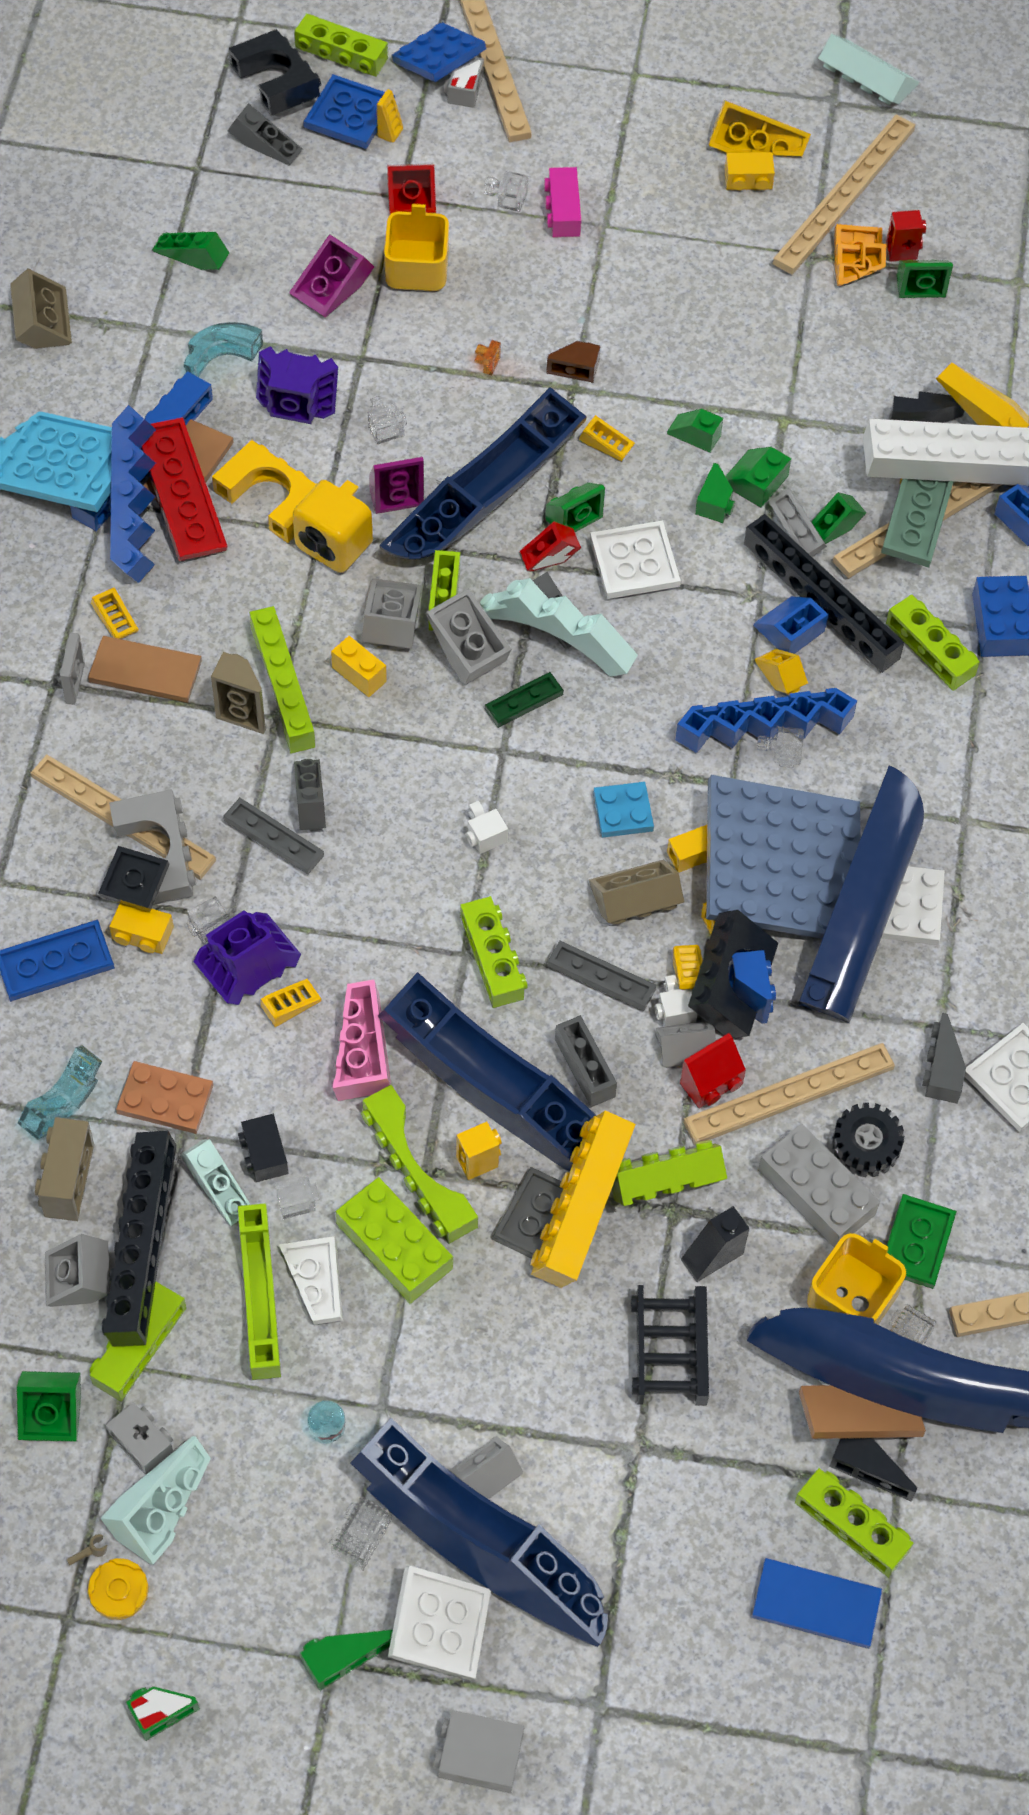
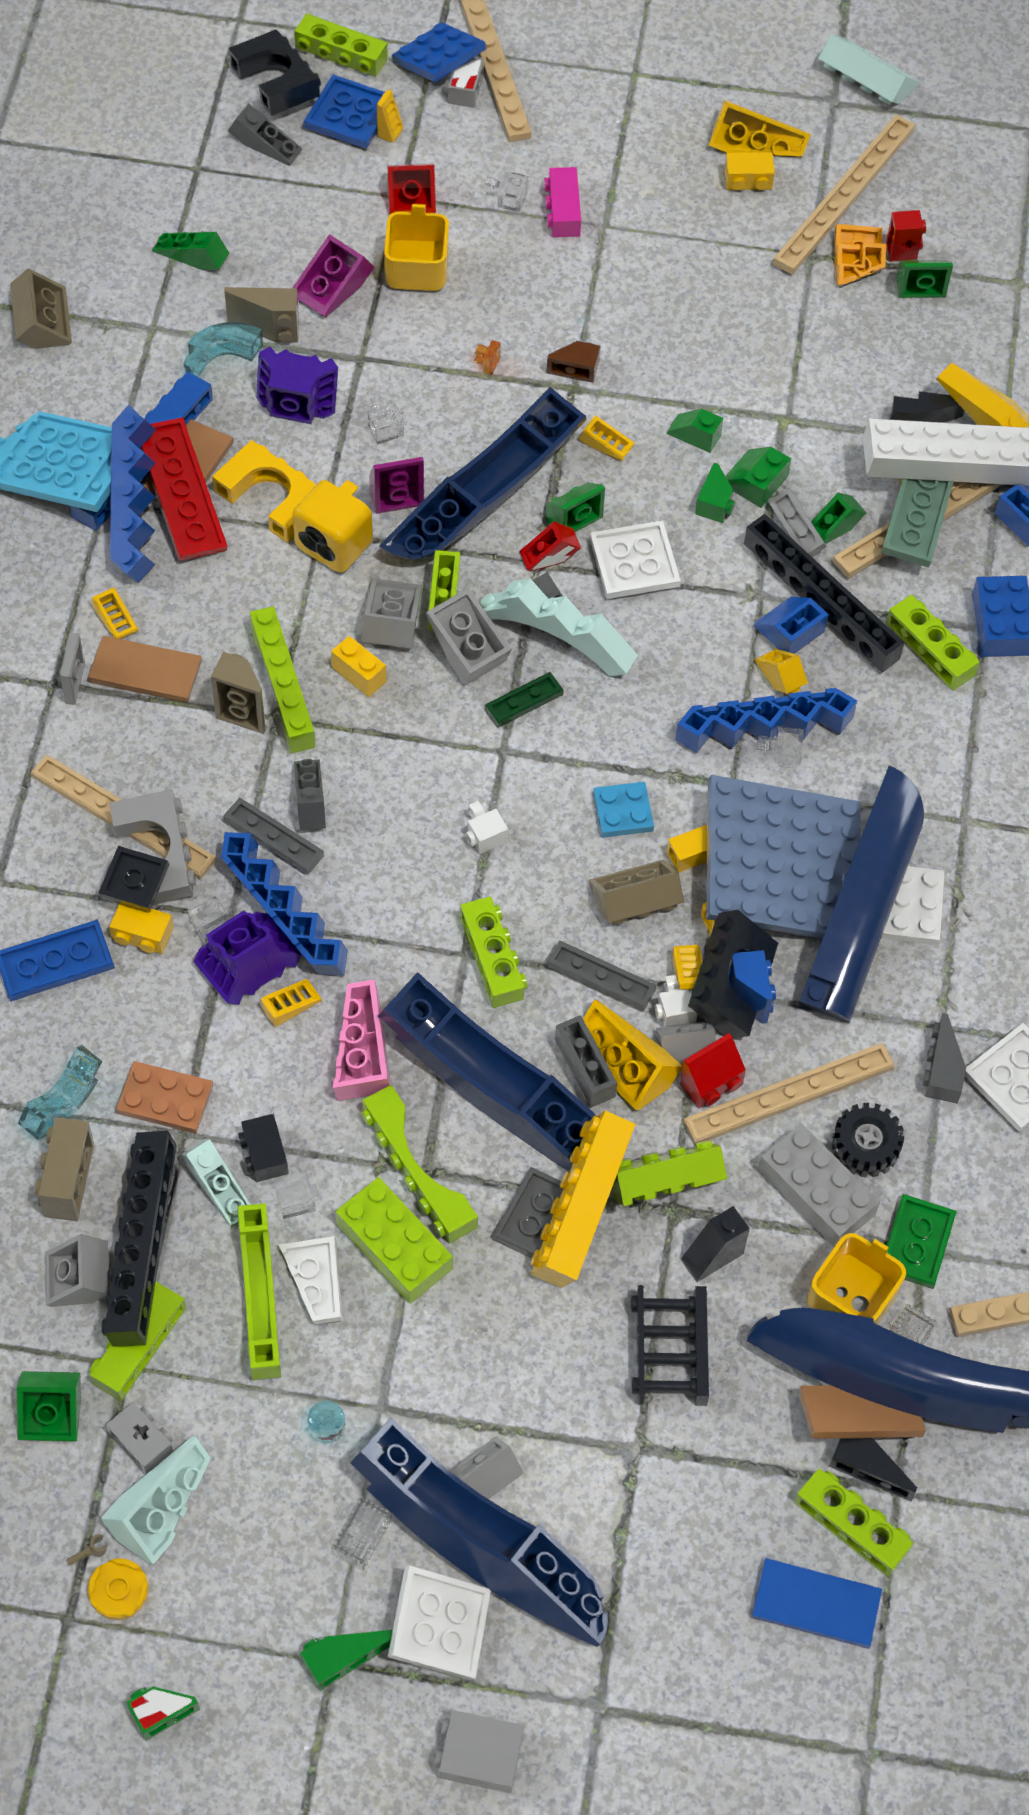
yellow brick [456,1121,502,1180] -> none
none -> blue brick [221,832,348,976]
none -> dark tan slope [224,287,299,343]
none -> yellow wedge [583,1000,683,1110]

